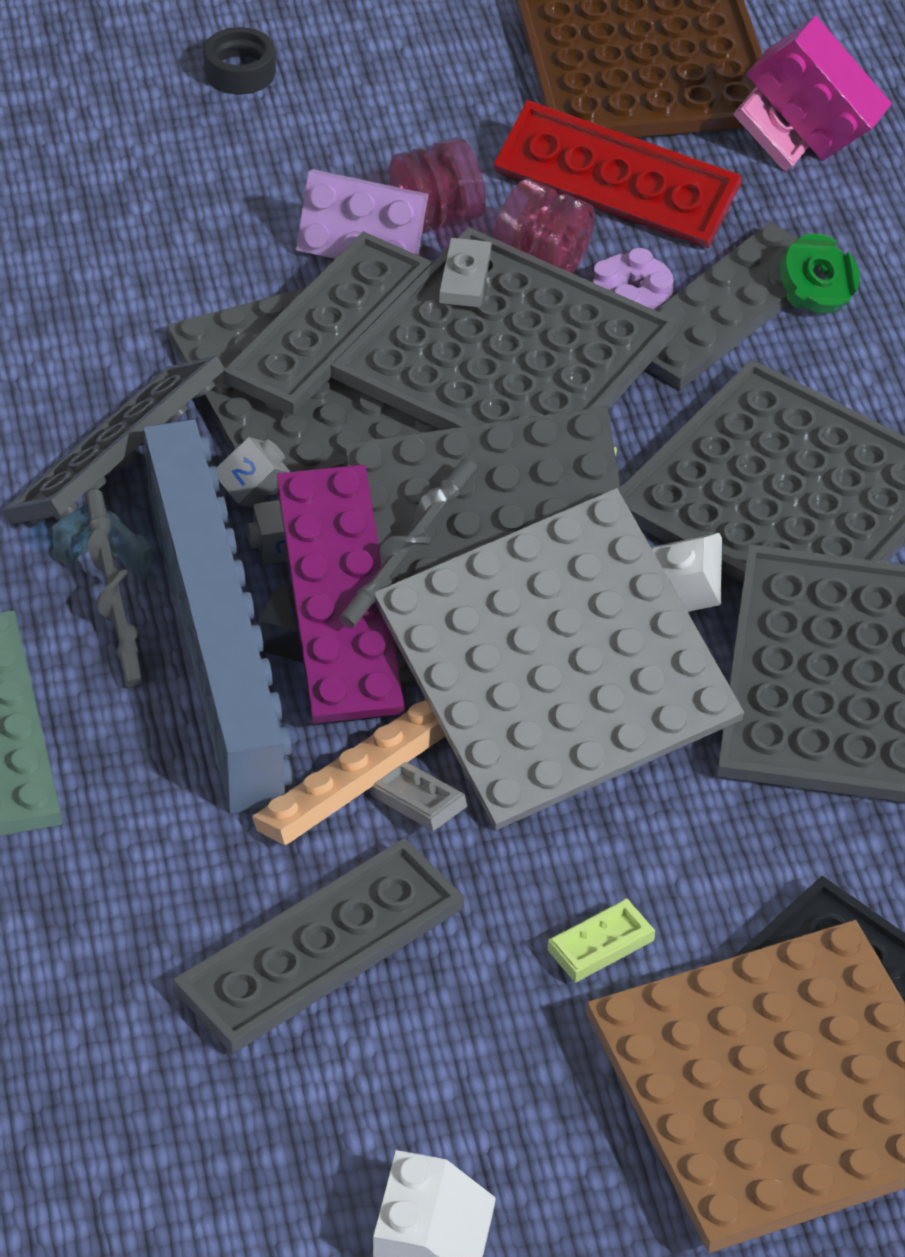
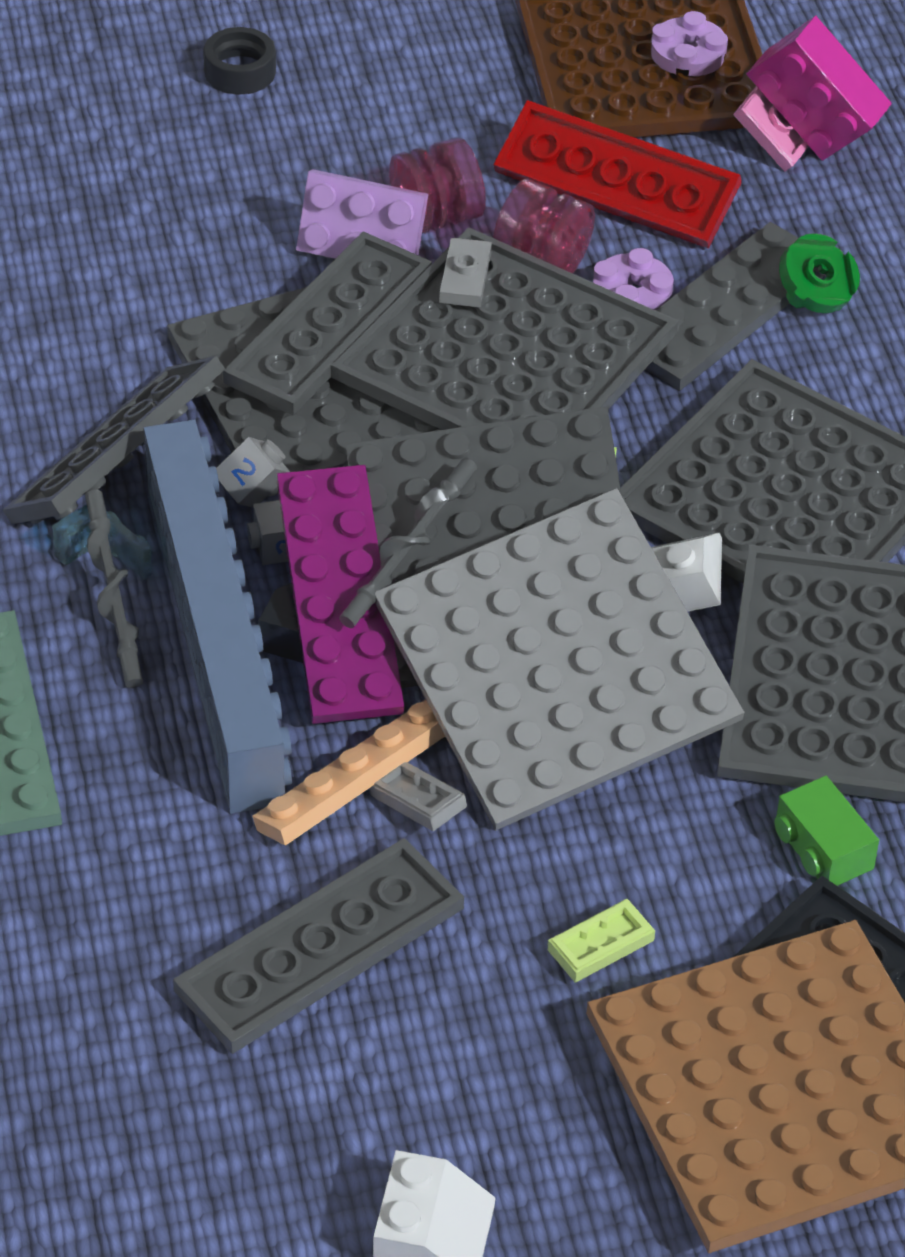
none -> lavender plate [651,11,728,76]
none -> bright green brick [774,775,879,886]

